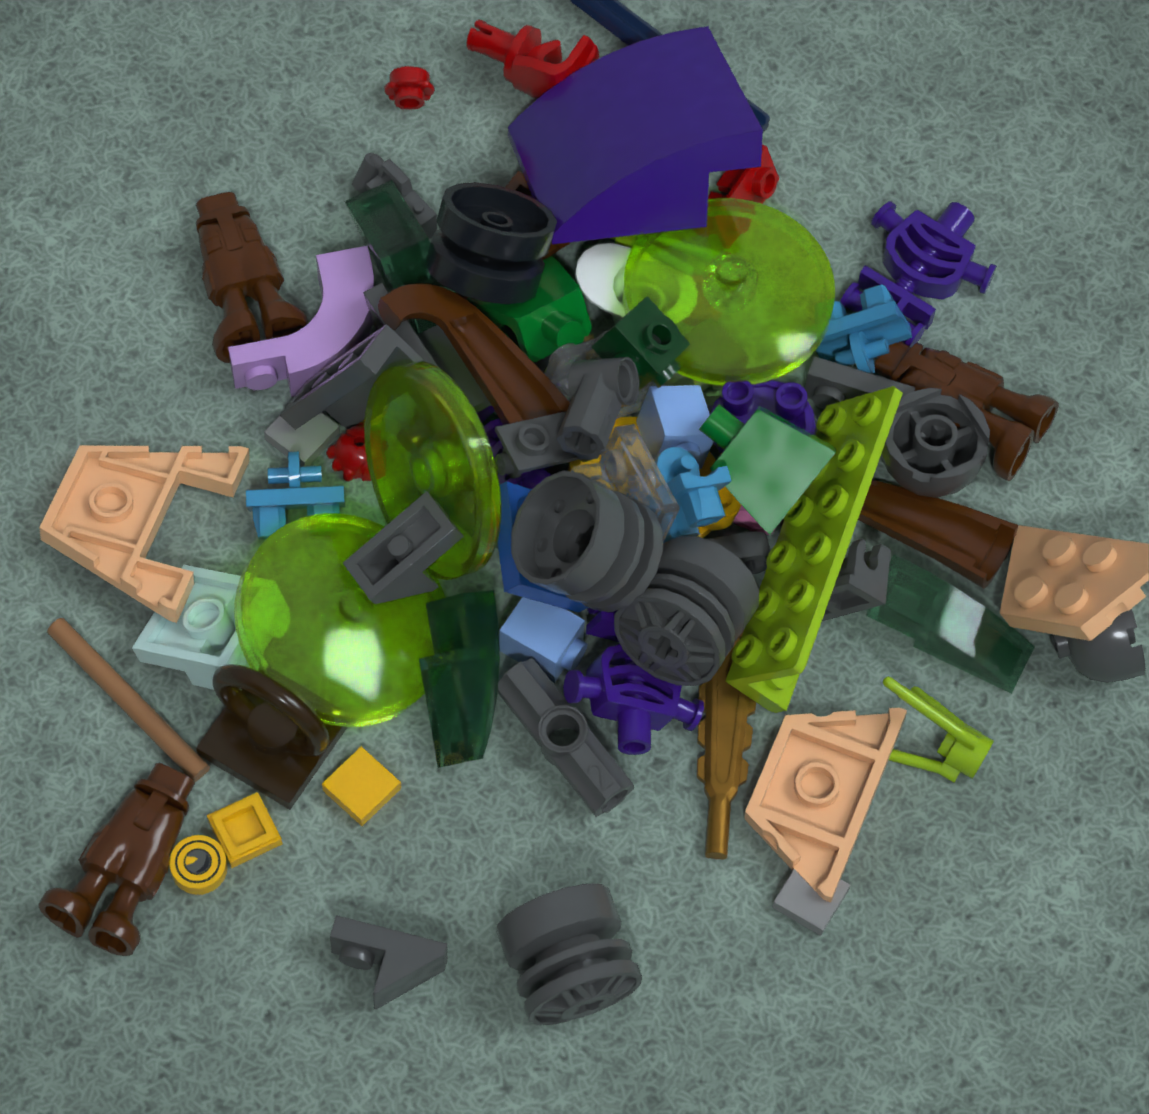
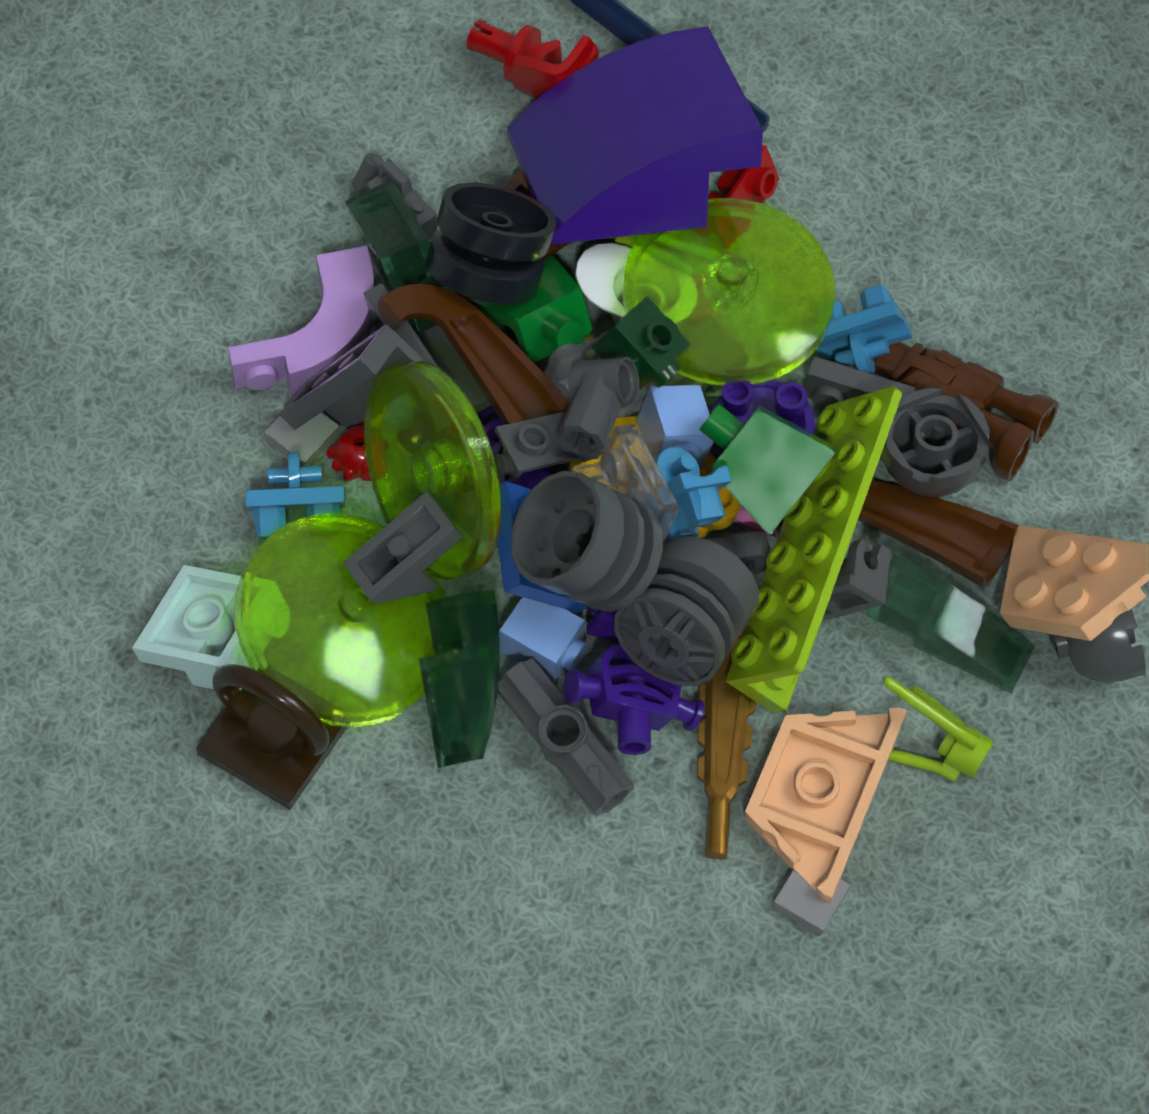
reddish brown piece [38,763,195,956] -> none
light nougat wing [39,445,250,623] -> none
medium nougat bar [47,618,210,782] -> none
yellow tile [169,835,227,895] -> none
reddish brown piece [196,192,308,363] -> none
yellow tile [207,792,282,868] -> none
yellow tile [322,746,401,826] -> none
dark grey slope [330,915,448,1010] -> none
red plate [384,66,435,109] -> none
dark grey wheel [497,883,642,1025] -> none
dark purple piece [840,201,997,347] -> none

